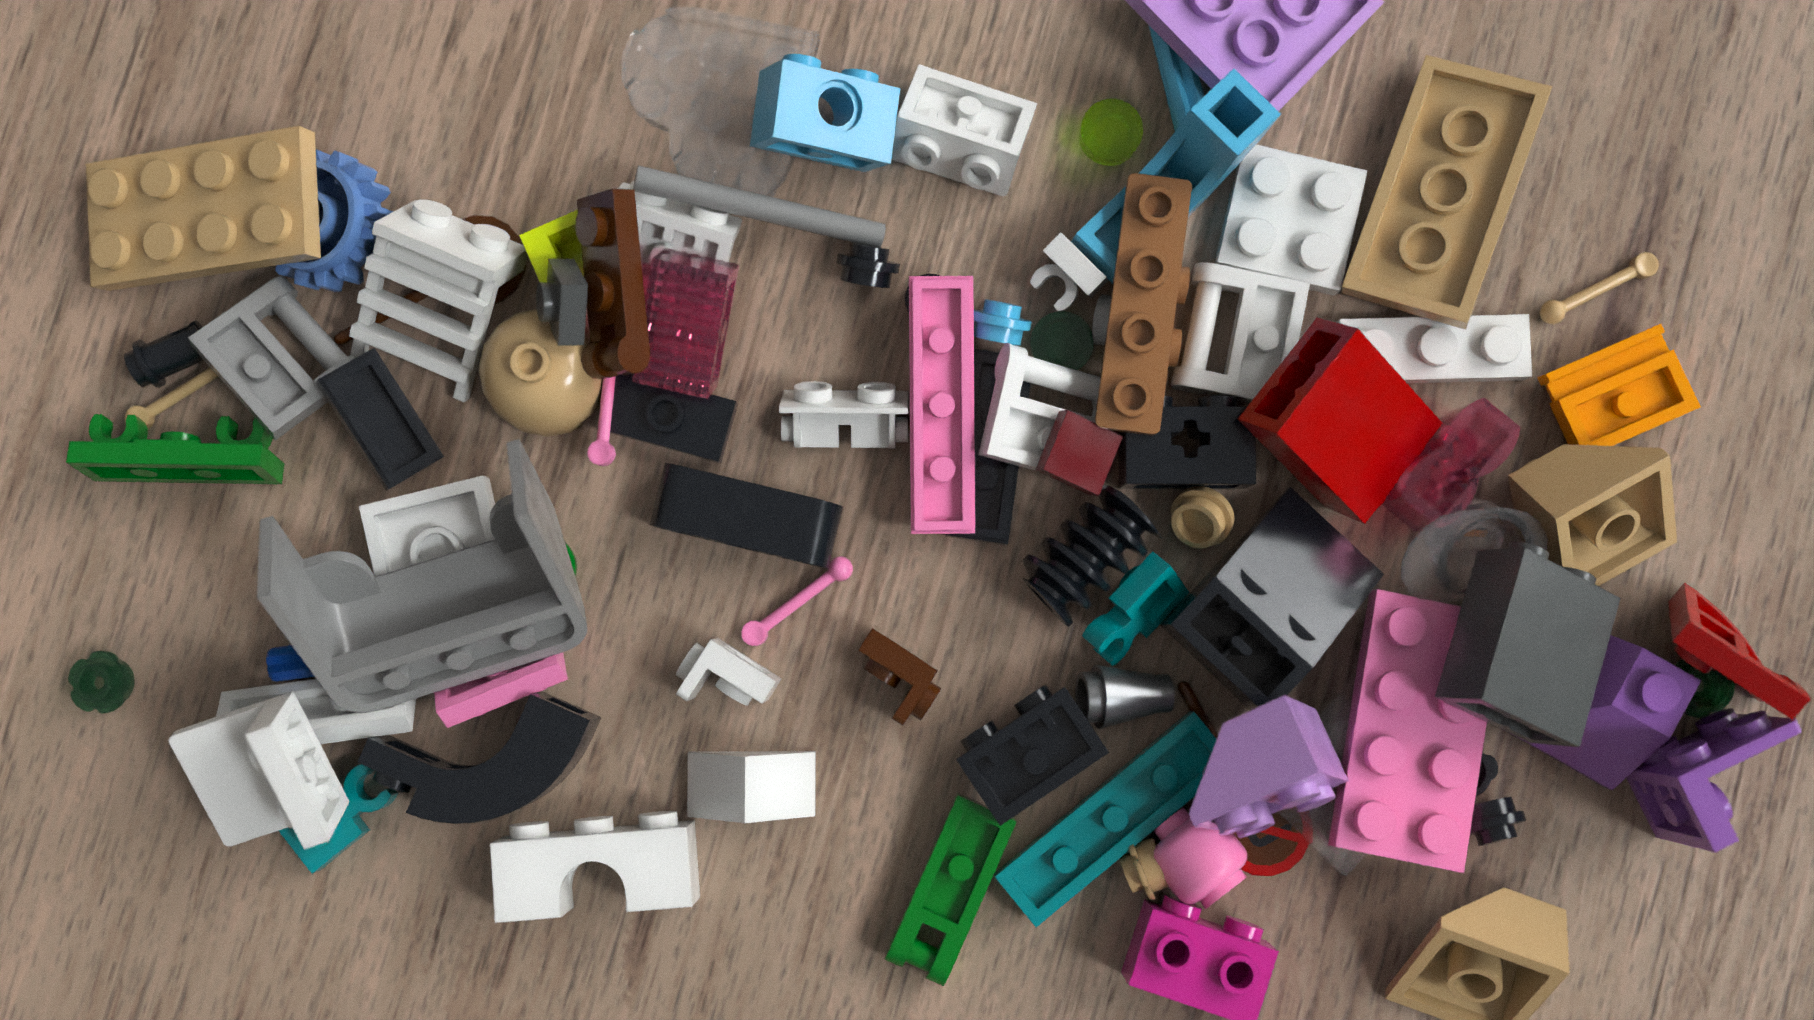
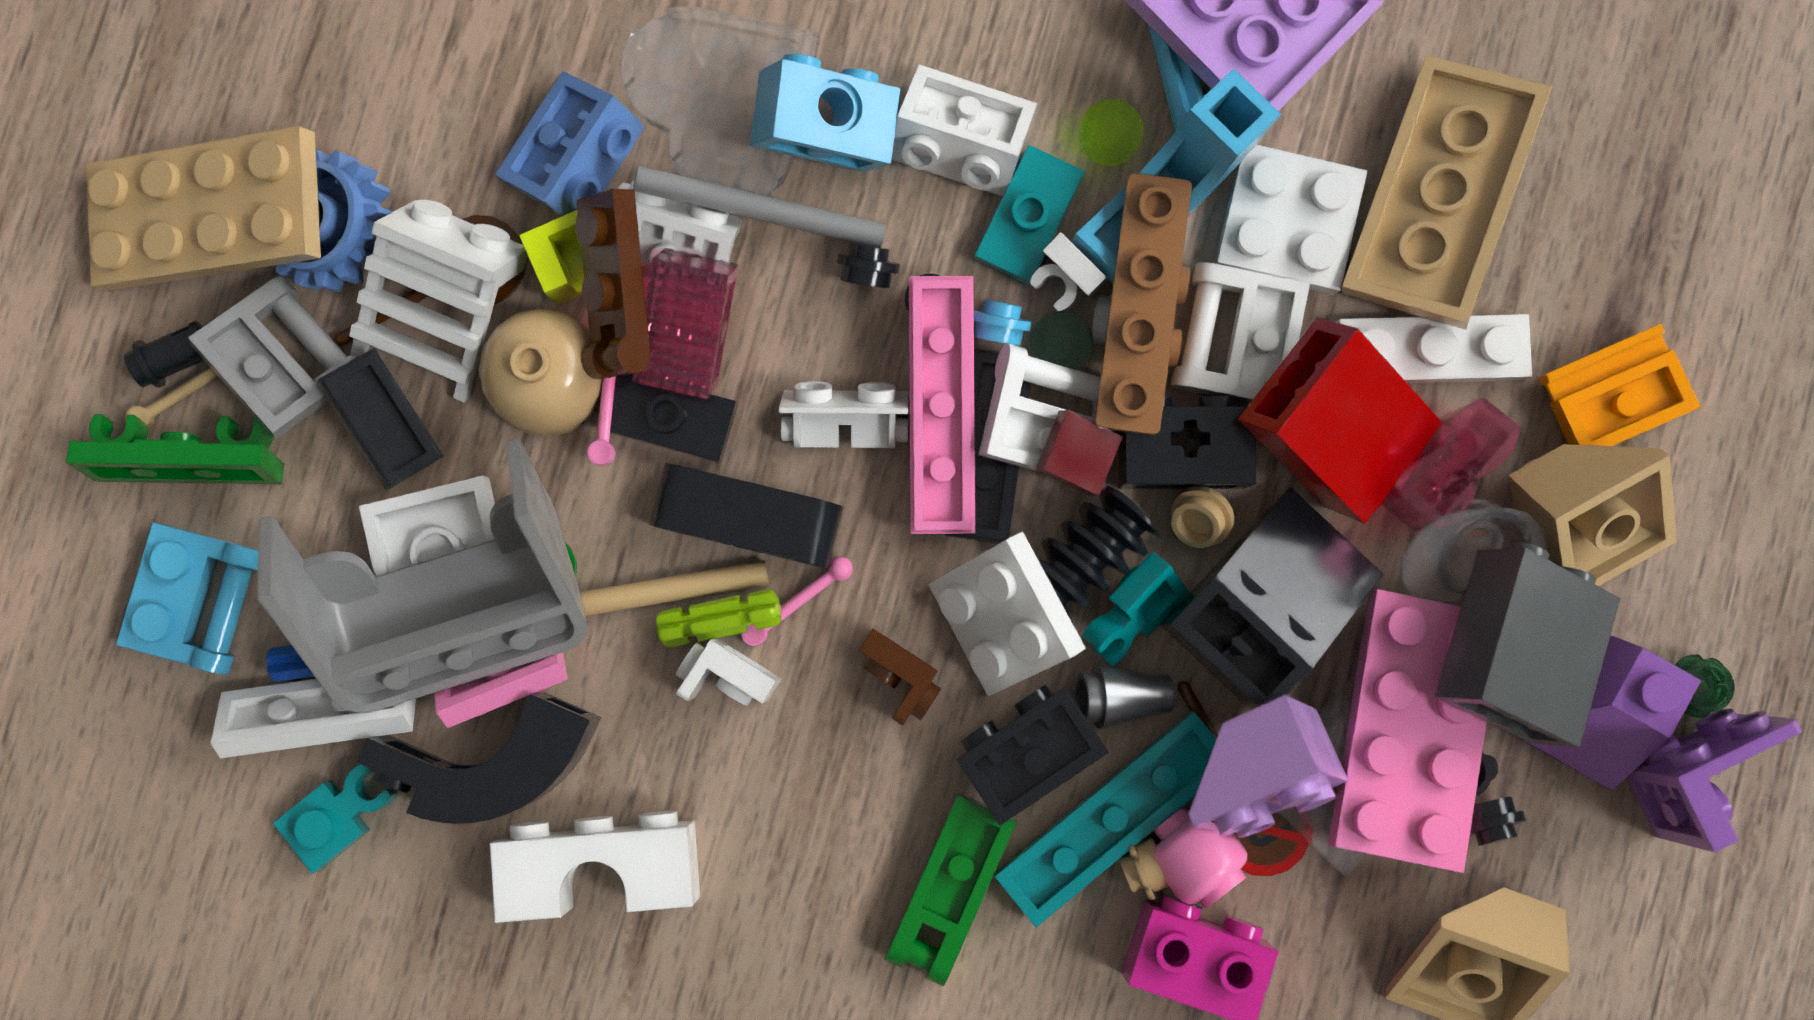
clear green plate [68,651,135,714] -> none
white bracket [169,691,349,849] -> none
dark grey plate [536,259,588,346] -> none
white slope [687,751,816,823] -> none
tan hinge [1539,252,1659,324] -> none
red plate [1668,582,1811,720] -> none
none -> medium azure plate [116,522,259,675]
none -> medium blue bracket [495,71,644,217]
none -> tan bar [580,560,770,616]
none -> lime axle [656,589,782,648]
none -> white plate [928,532,1086,697]
none -> teal plate [974,145,1085,287]

